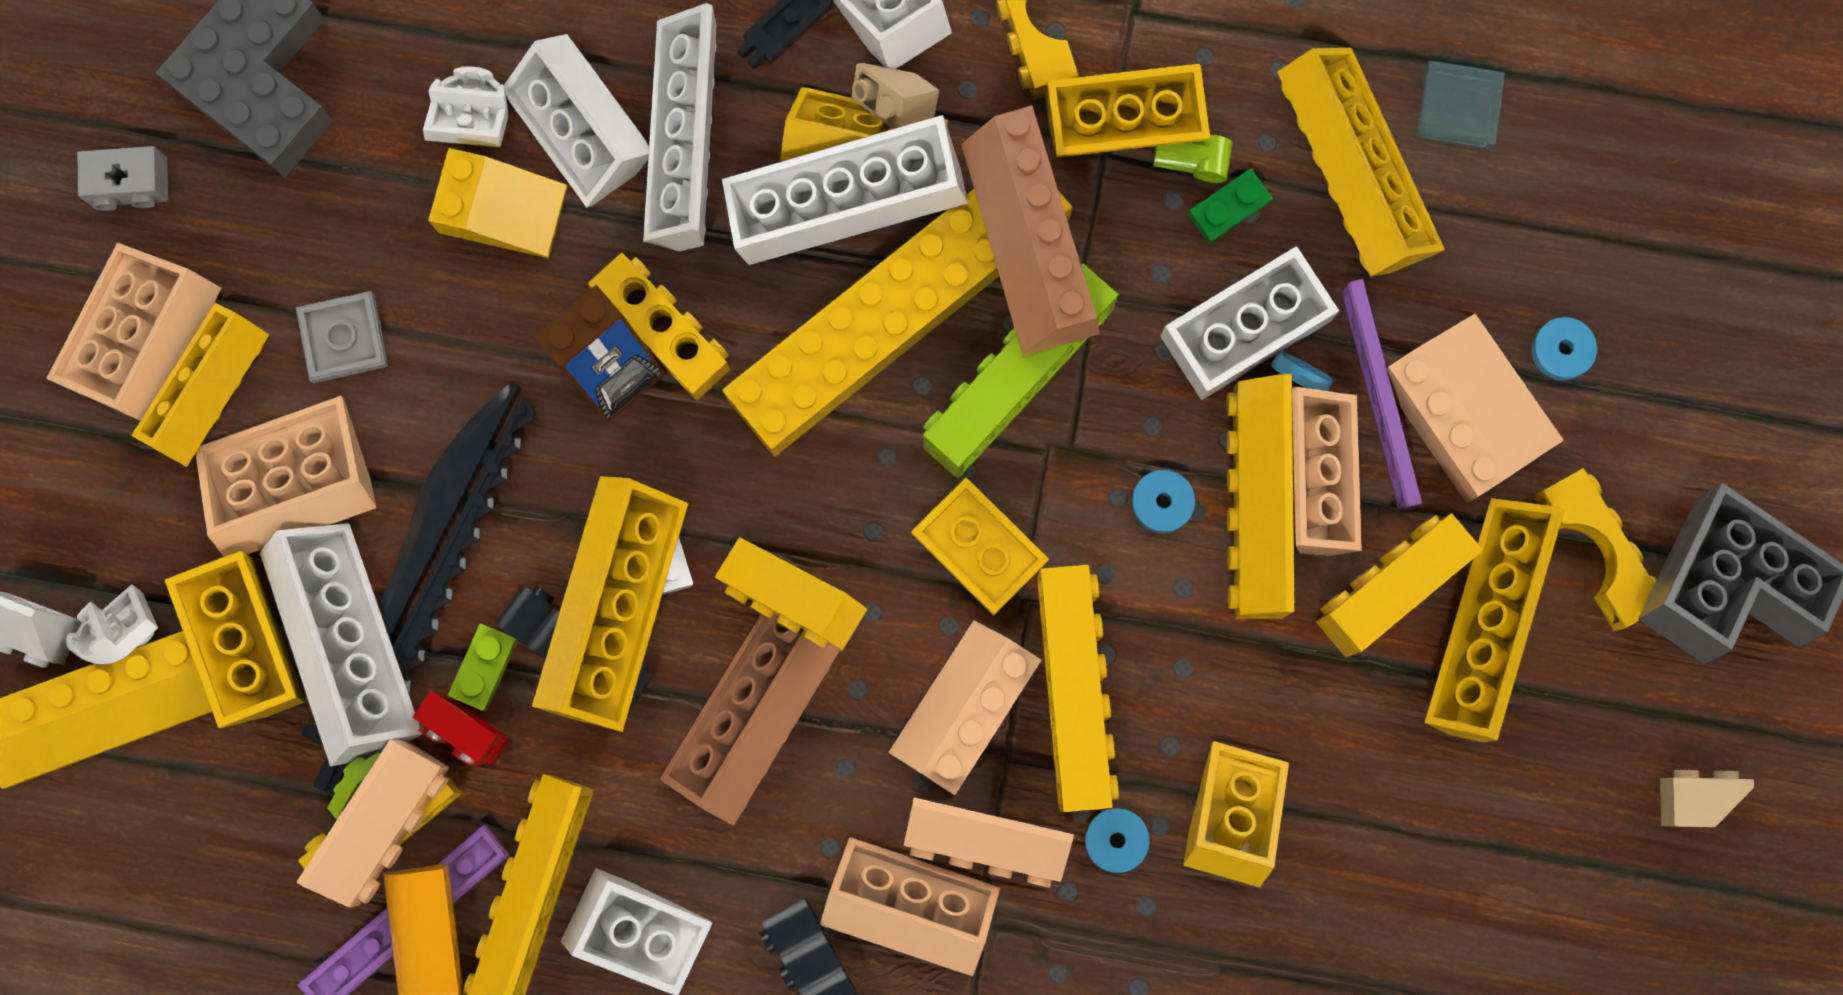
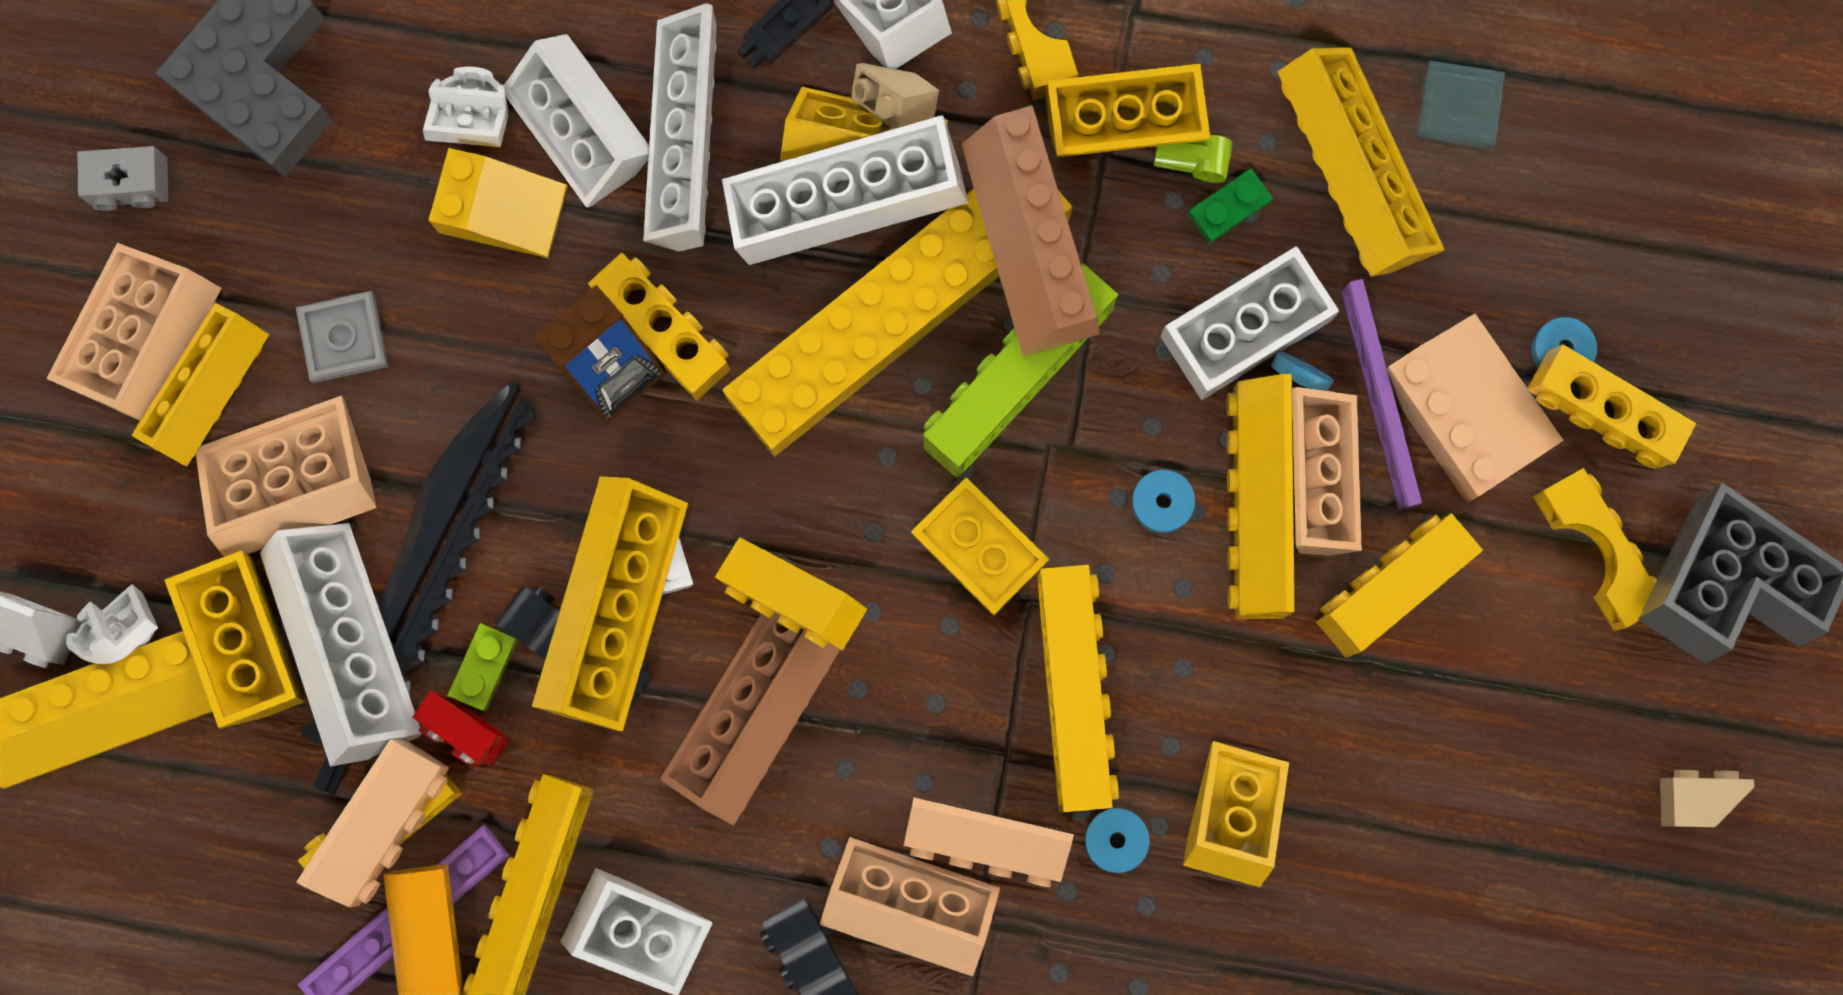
lime plate [328,752,380,820] -> none
light nougat slope [888,621,1041,796] -> none
yellow slope [1425,498,1565,742] -> none
none -> yellow brick [1527,344,1697,469]

